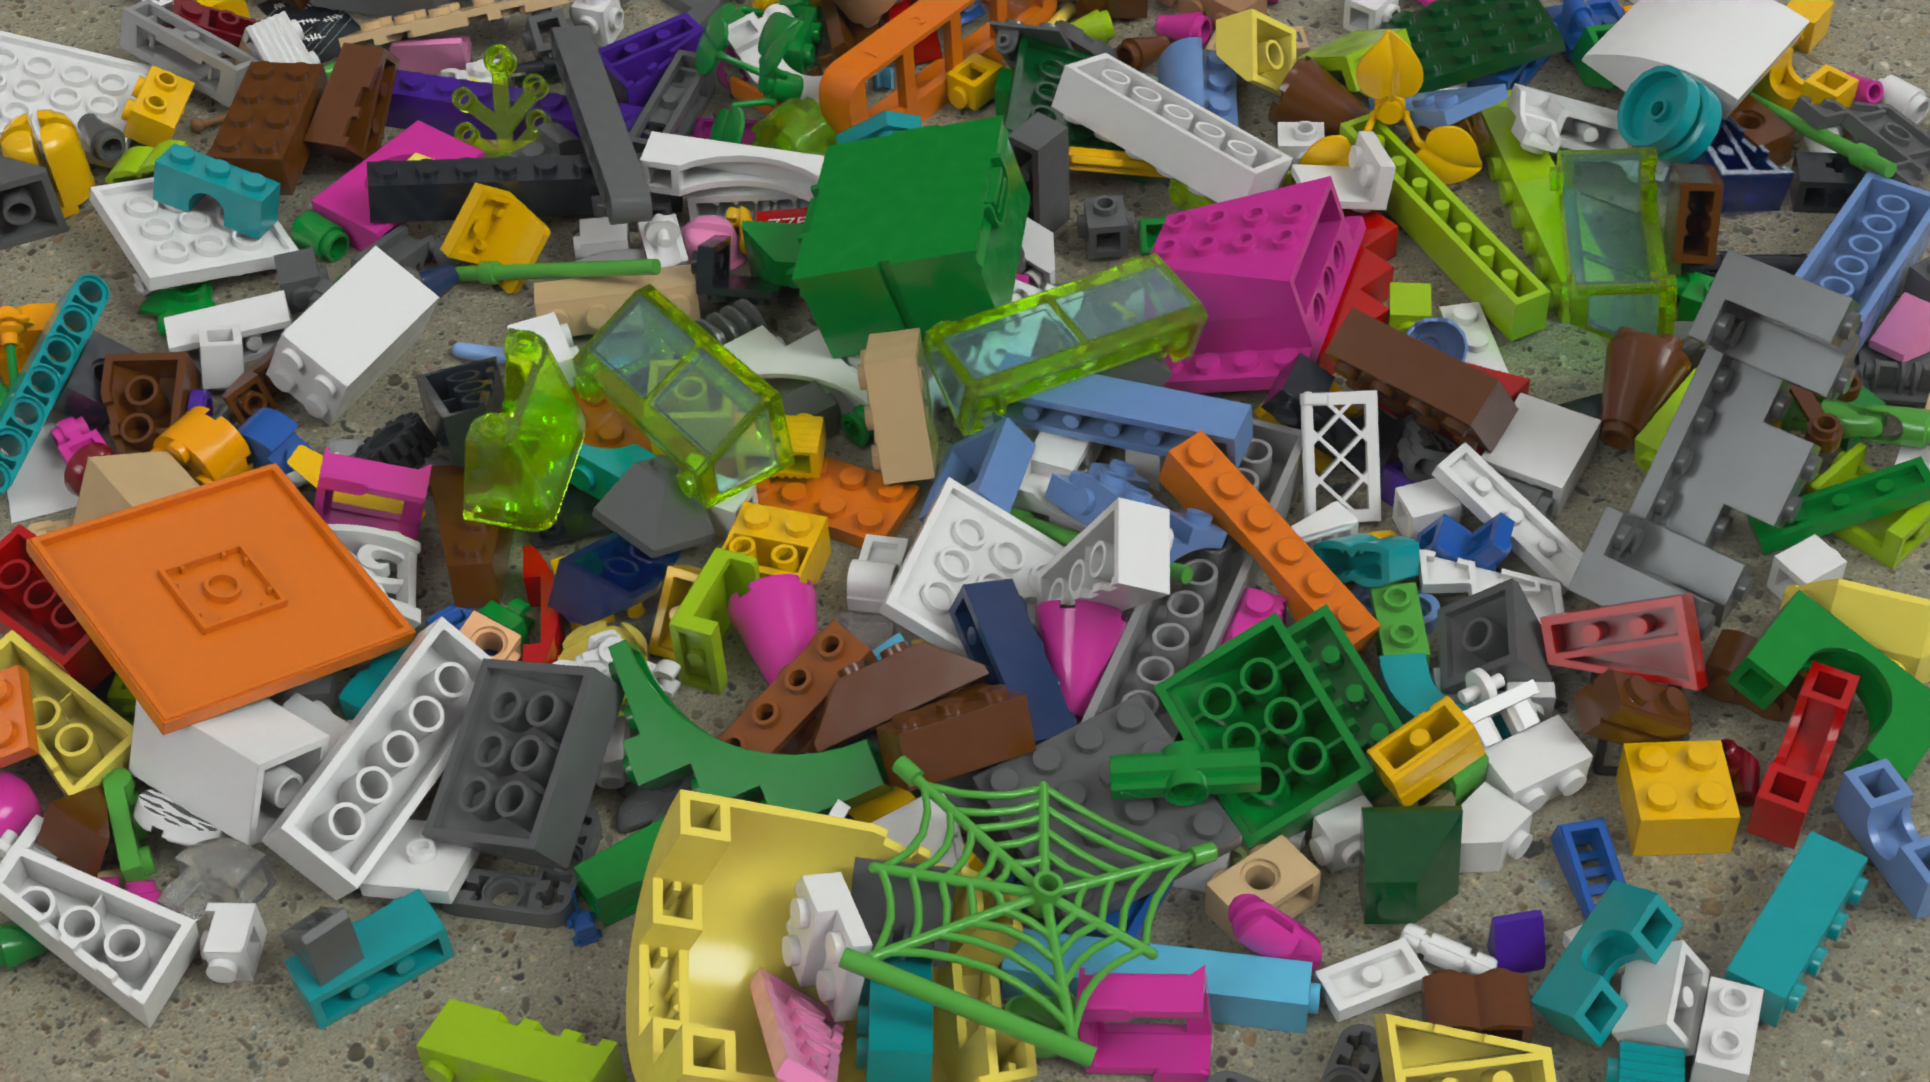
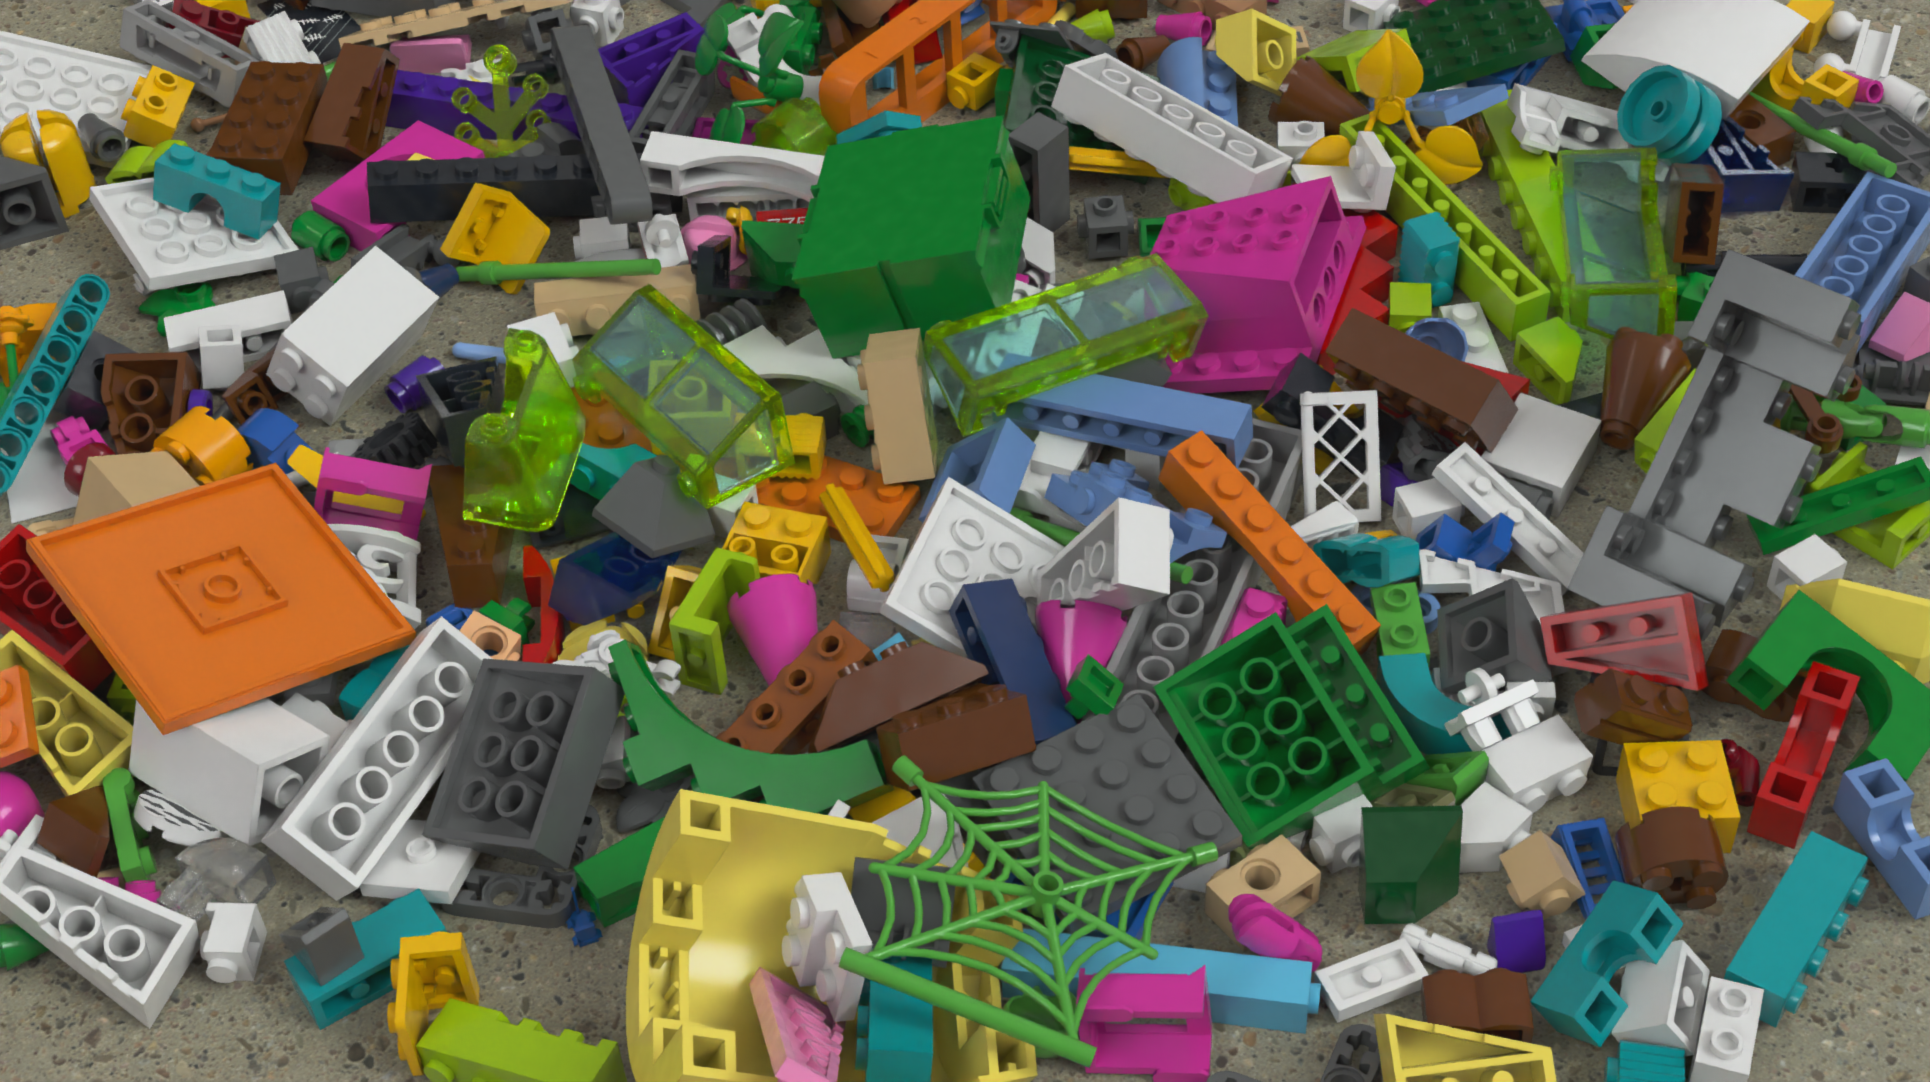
green piece [1109,740,1262,806] -> none
yellow brick [1366,695,1486,806] -> none
none -> dark purple brick [384,355,445,413]
none -> yellow bracket [387,932,480,1076]
none -> yellow axle [820,483,895,592]
none -> green tile [1064,654,1124,720]
none -> teal brick [1397,212,1460,308]
none -> tan brick [1499,830,1586,920]
none -> lime slope [1513,316,1583,405]
none -> reddish brown brick [1615,806,1729,909]
none -> white gear [1814,11,1901,81]

